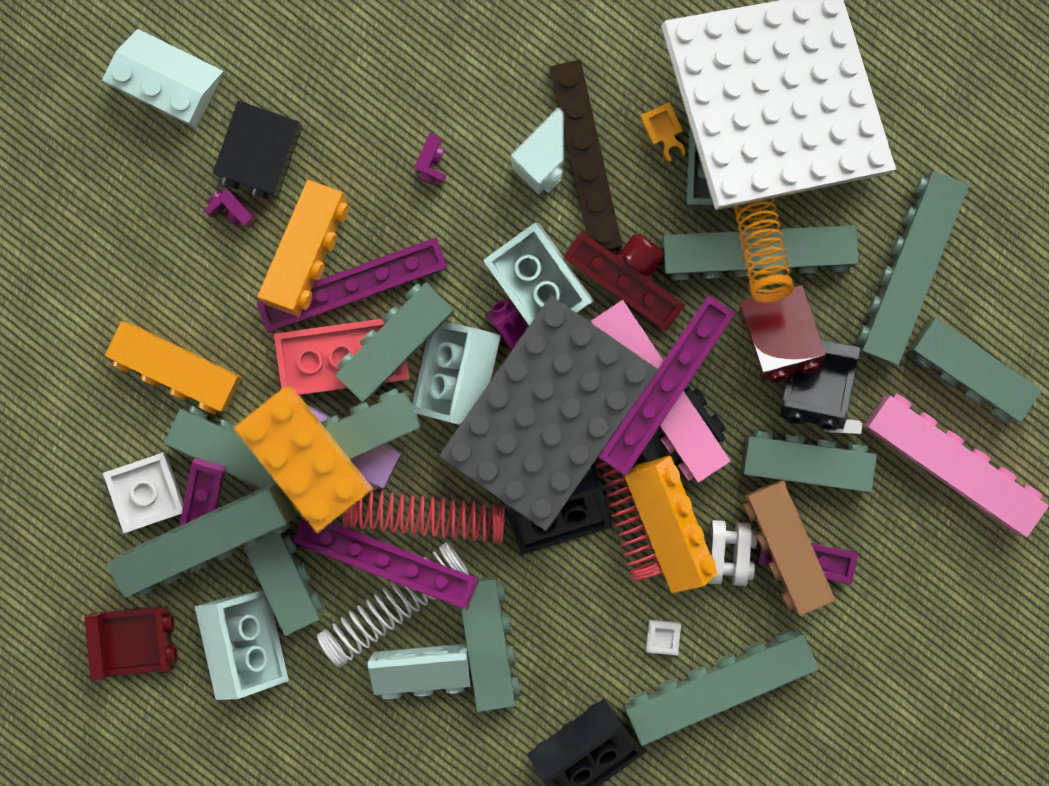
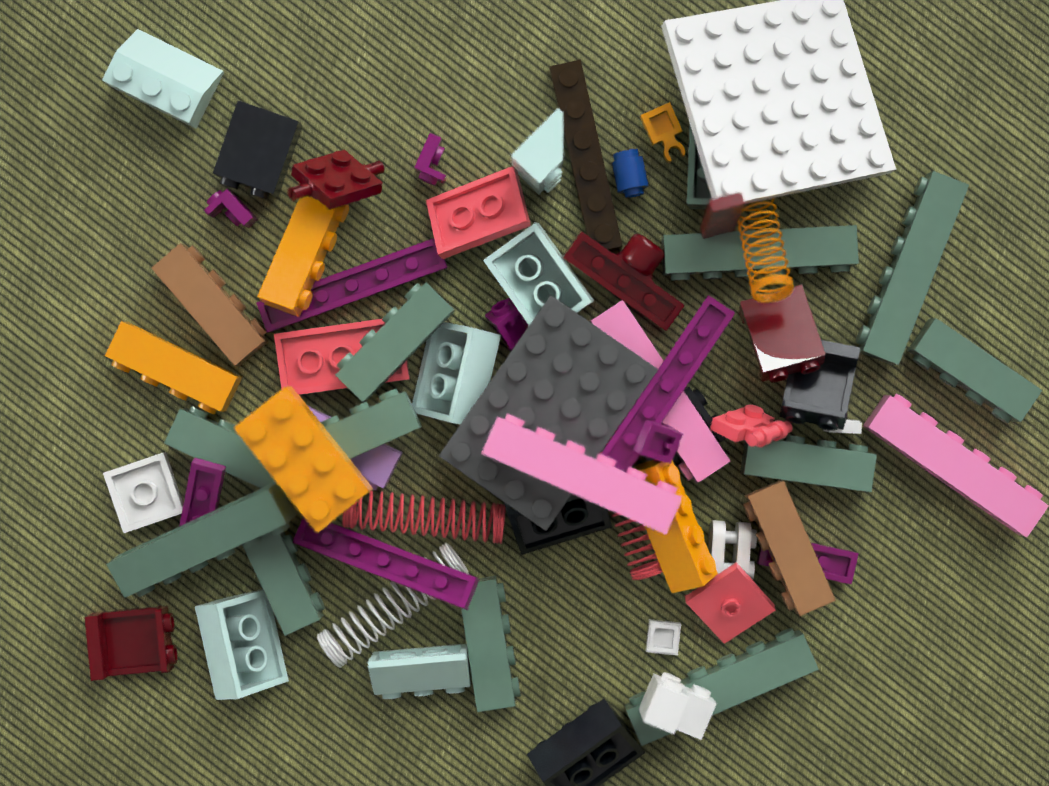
none -> medium nougat brick [151,243,269,366]
none -> dark red plate [288,149,384,210]
none -> coral plate [426,166,531,259]
none -> bright pink brick [482,413,682,534]
none -> blue brick [612,149,649,198]
none -> magenta bracket [633,420,683,464]
none -> white brick [639,672,716,740]
none -> coral plate [685,562,776,644]
none -> dark red tile [700,192,745,239]
none -> coral plate [710,405,793,447]

